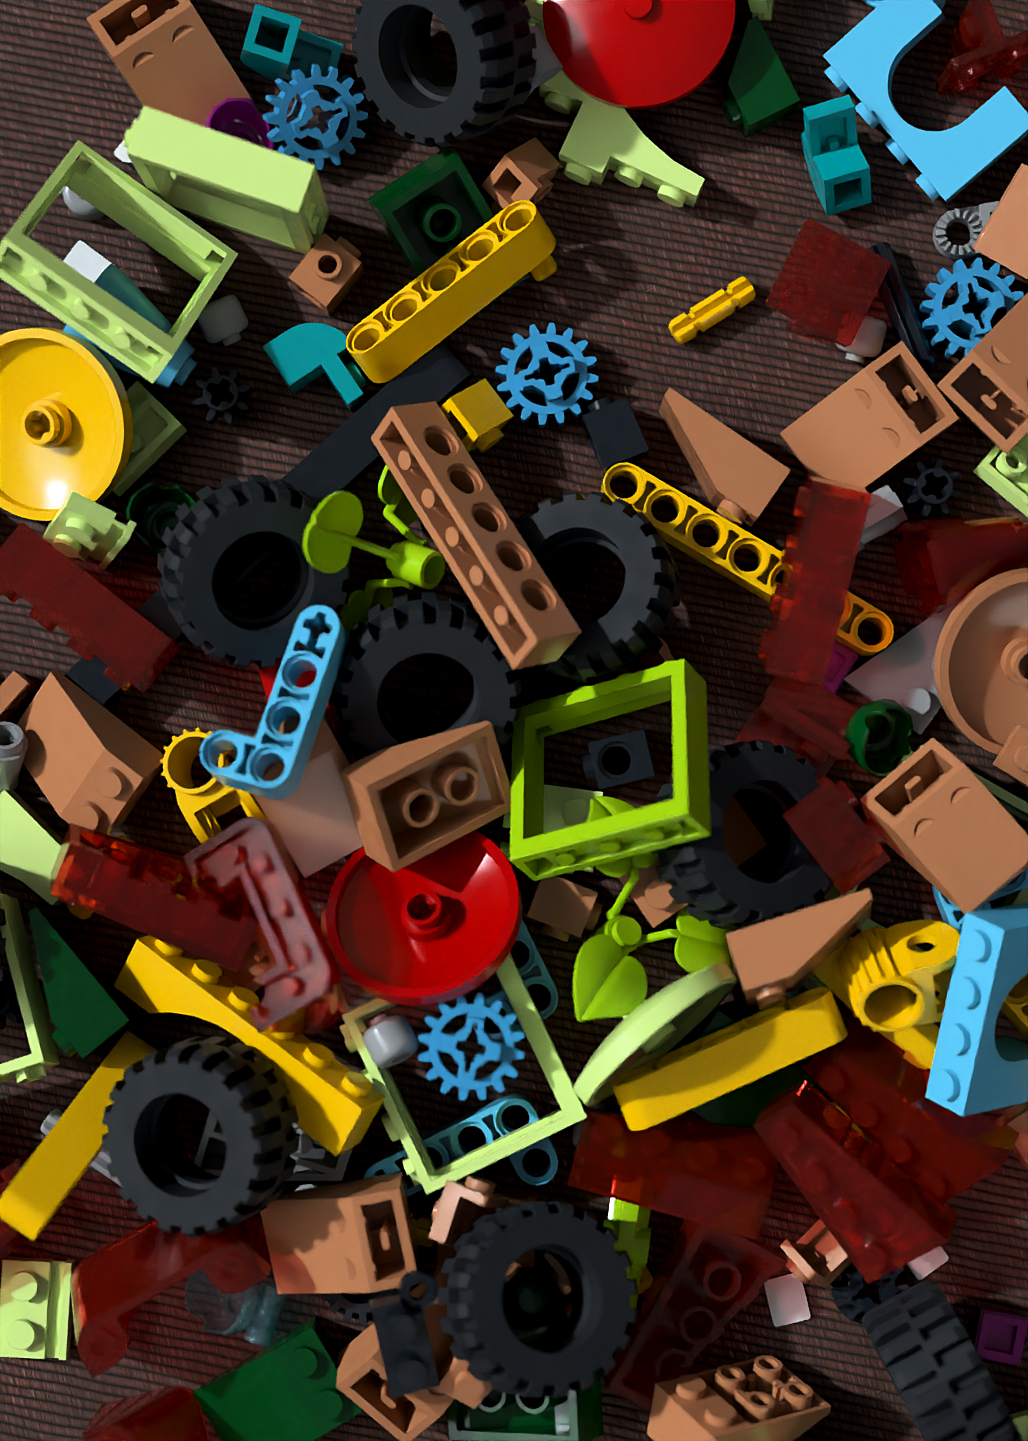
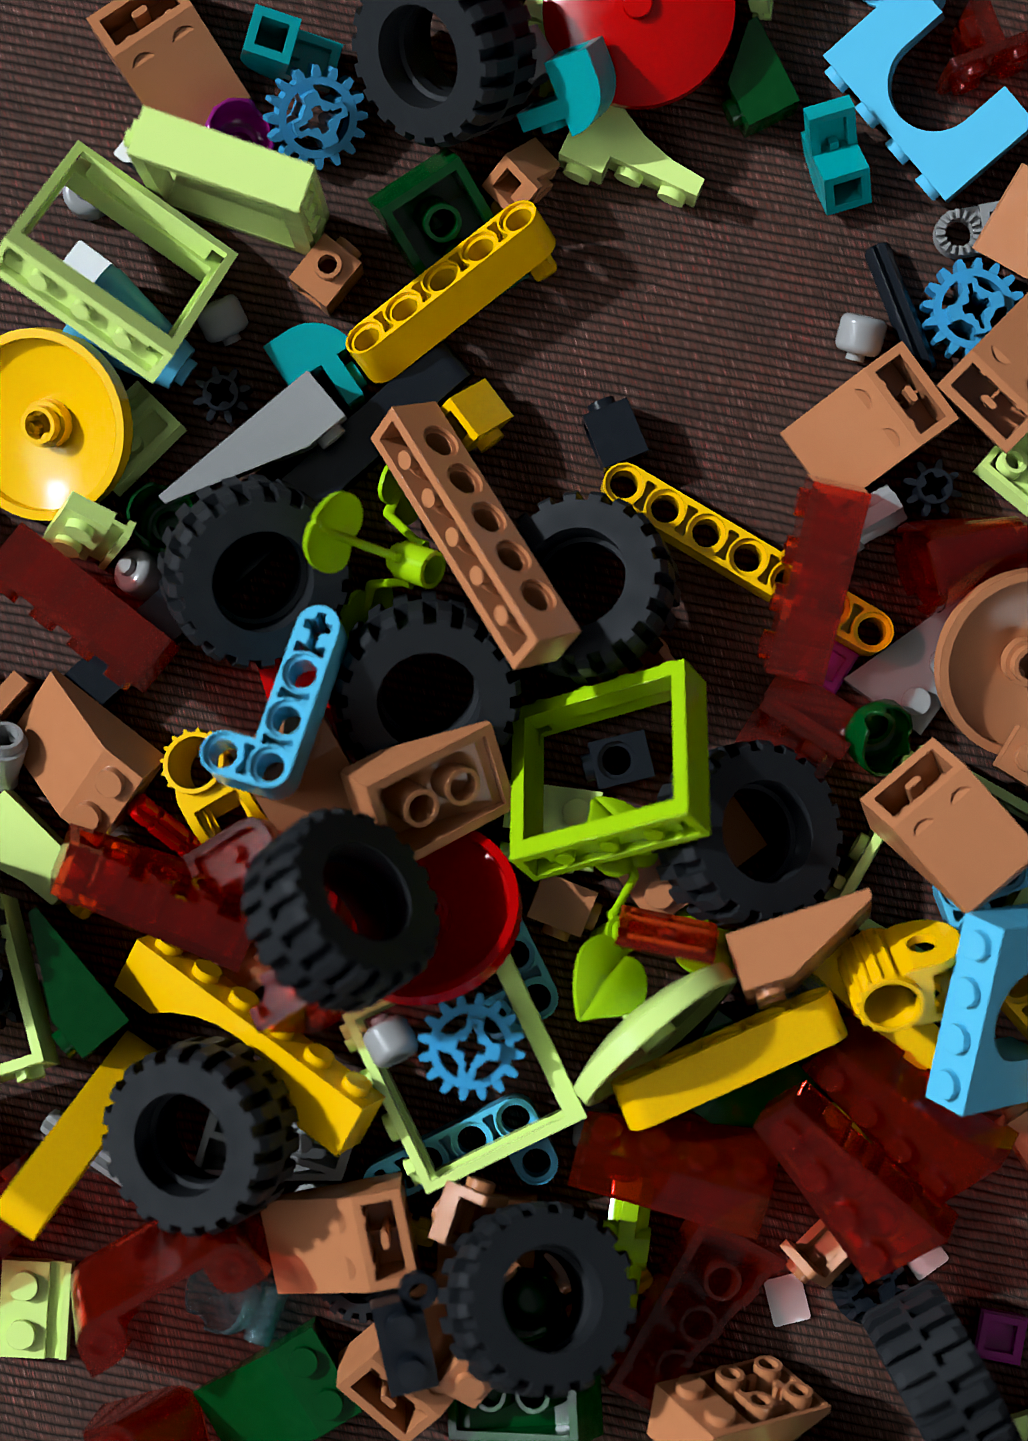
dark azure gear [495,323,599,428] -> none
nougat slope [659,388,790,529] -> none
yellow axle [668,276,756,344] -> none
clear red bracket [766,219,890,347] -> none
clear red bracket [782,775,891,895] -> none
none -> light grey piece [114,548,162,601]
none -> red axle [126,794,205,862]
none -> light grey wedge [159,370,348,505]
none -> black tyre [241,808,440,1013]
none -> teal brick [516,35,616,137]
none -> clear red slope [614,905,719,965]

